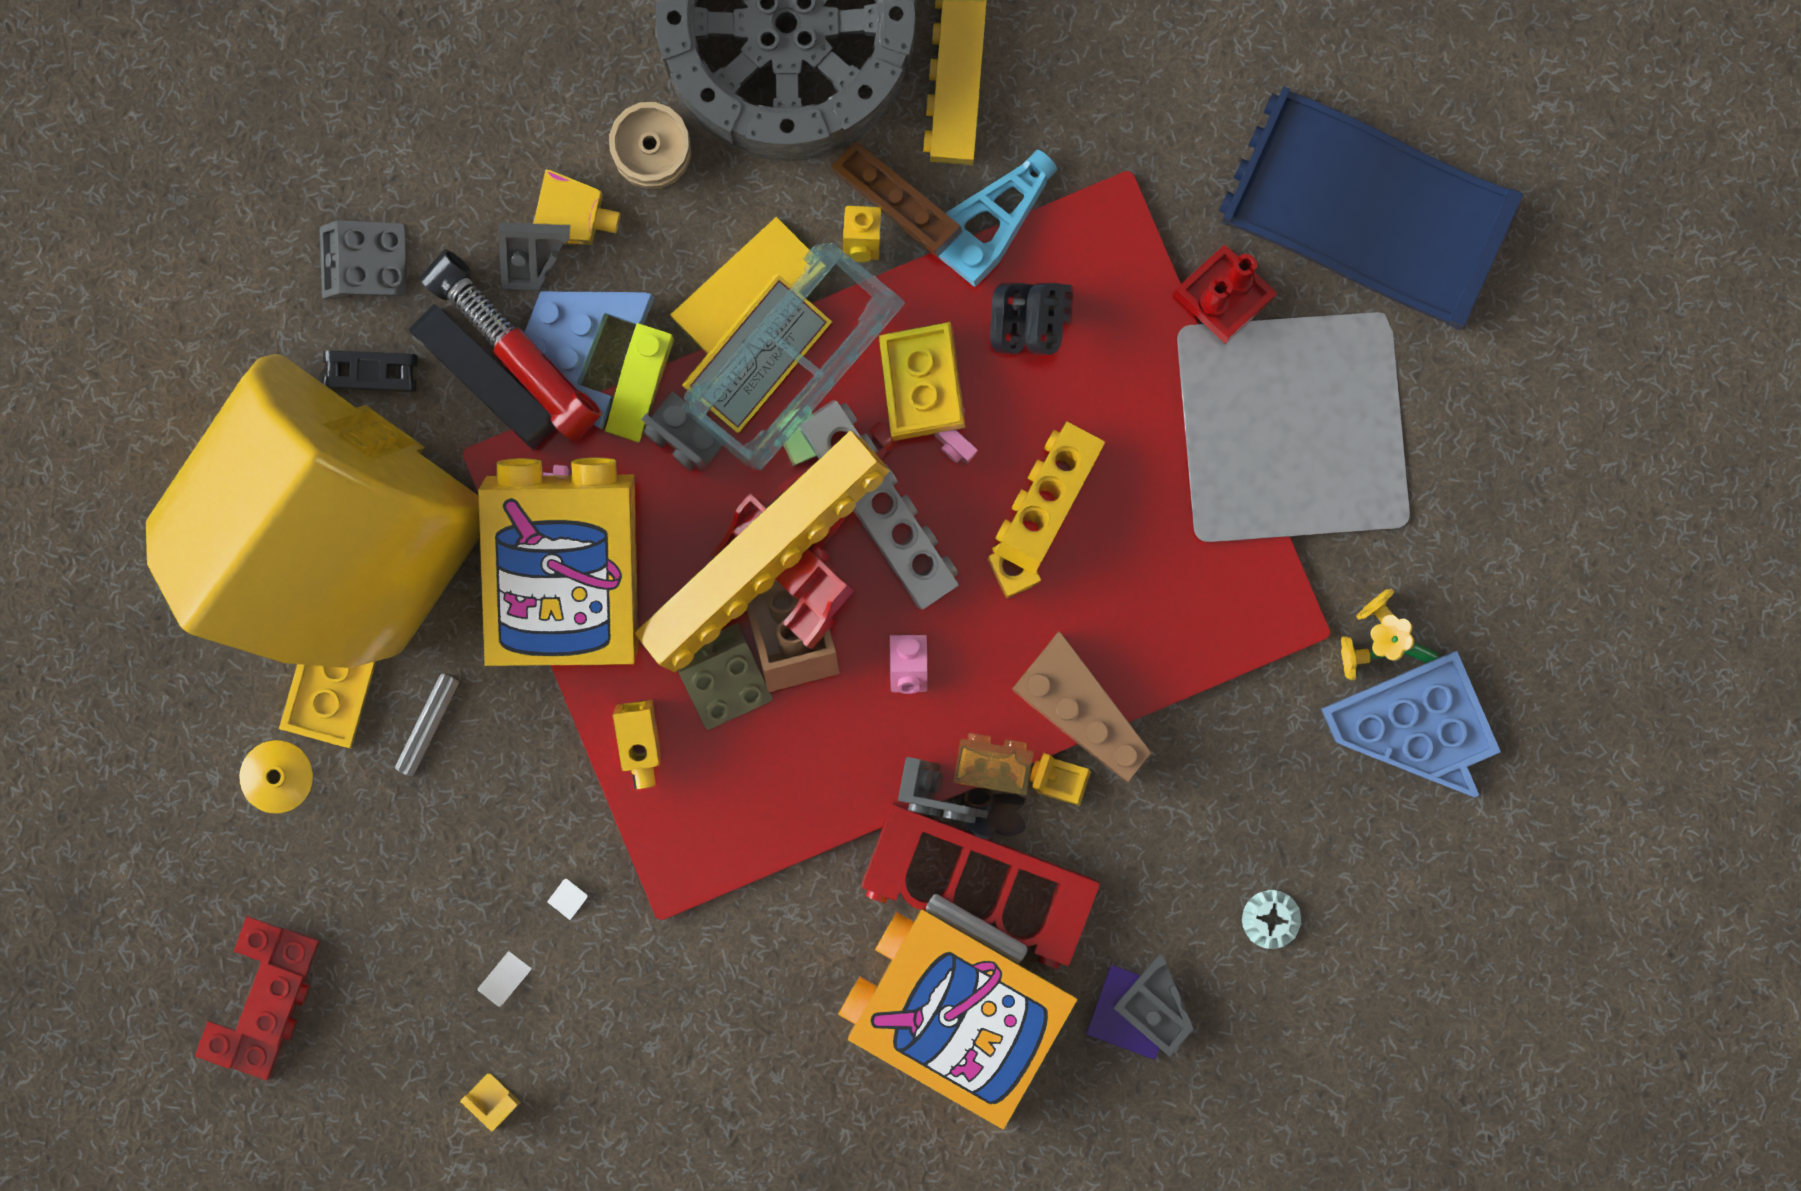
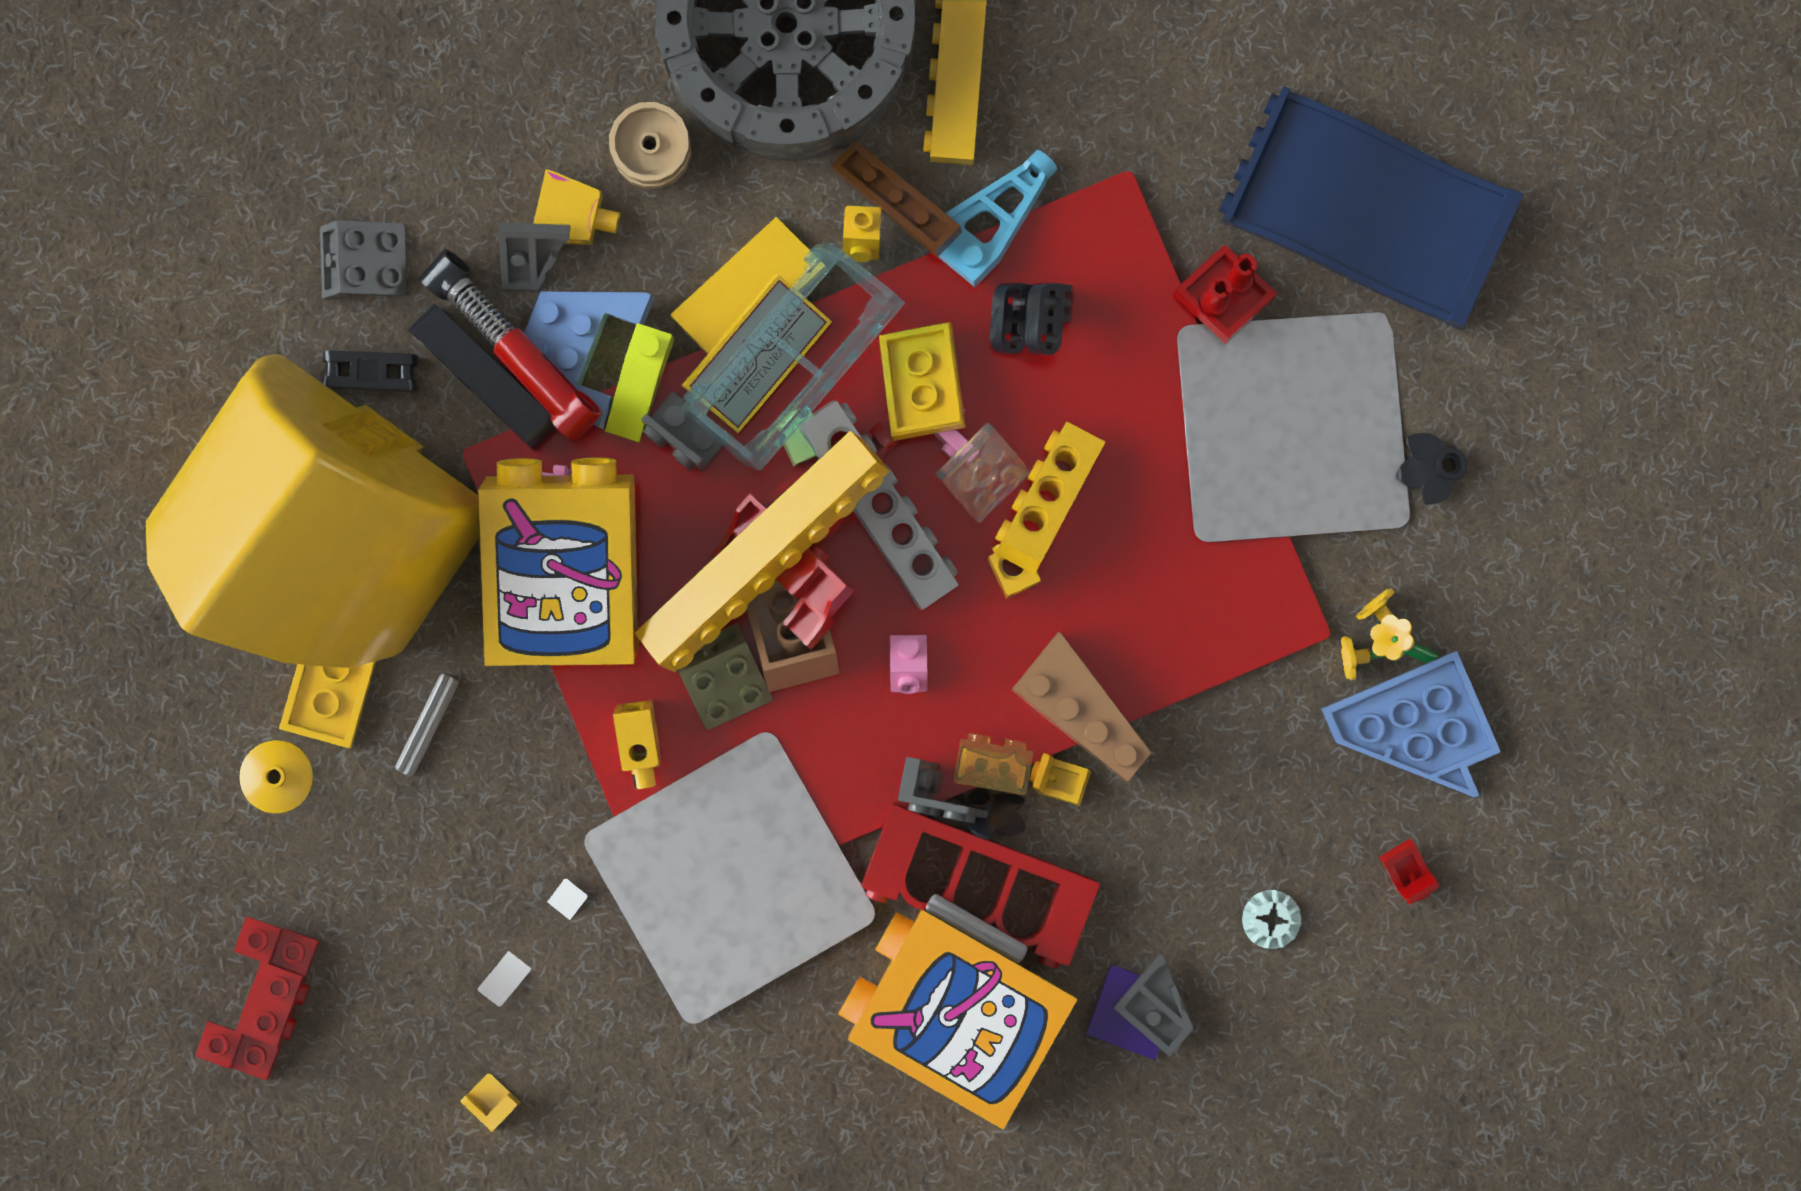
none -> flat silver piece [585,732,875,1024]
none -> clear plate [935,422,1031,523]
none -> red bracket [1379,838,1440,905]
none -> black plate [1395,433,1467,505]

